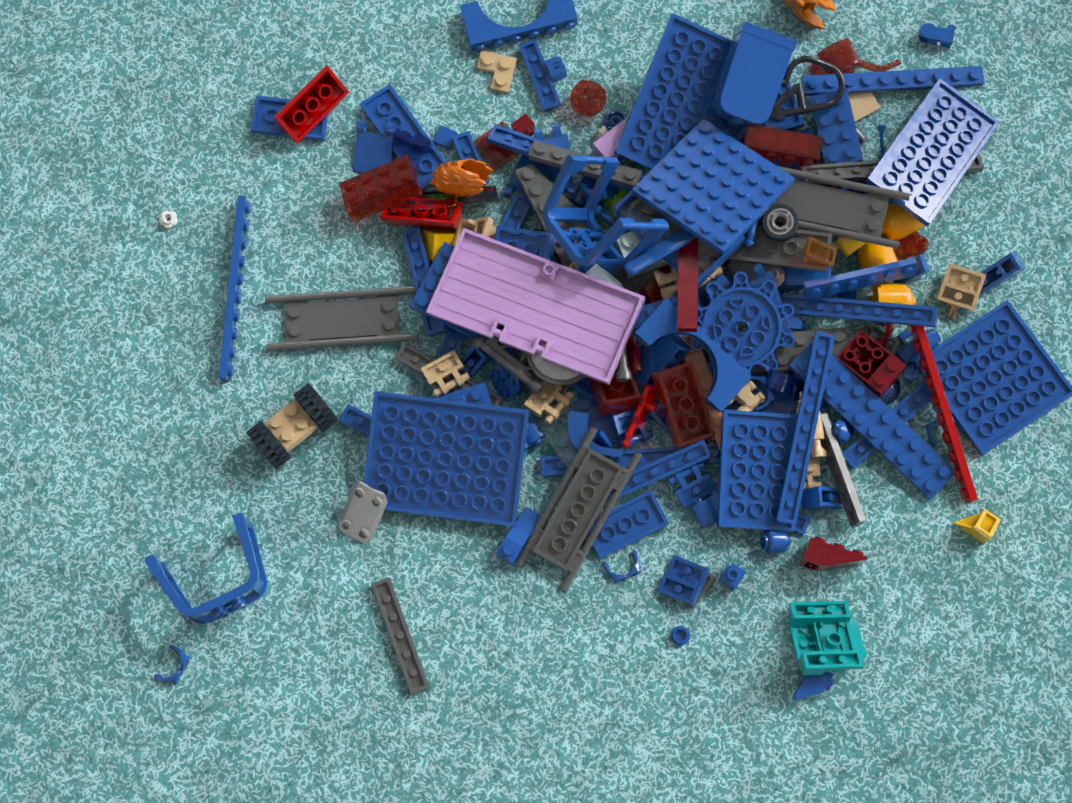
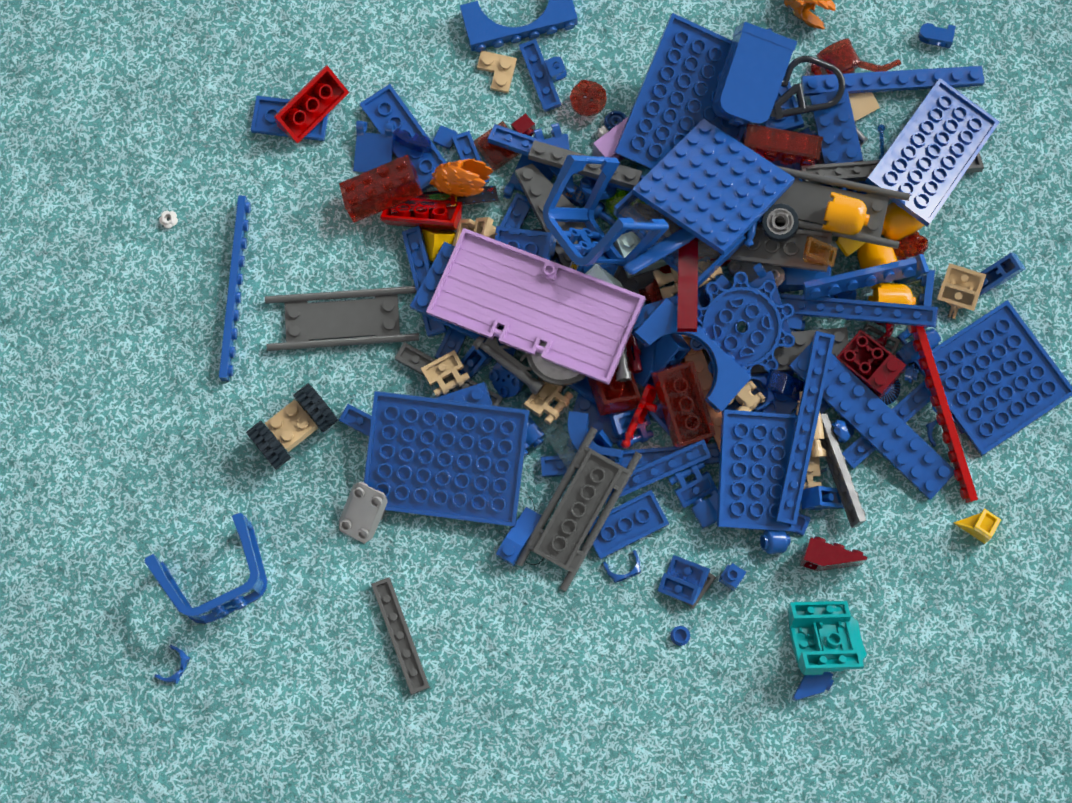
none -> light orange cylinder [822,192,870,235]
none -> blue plate [918,270,935,329]

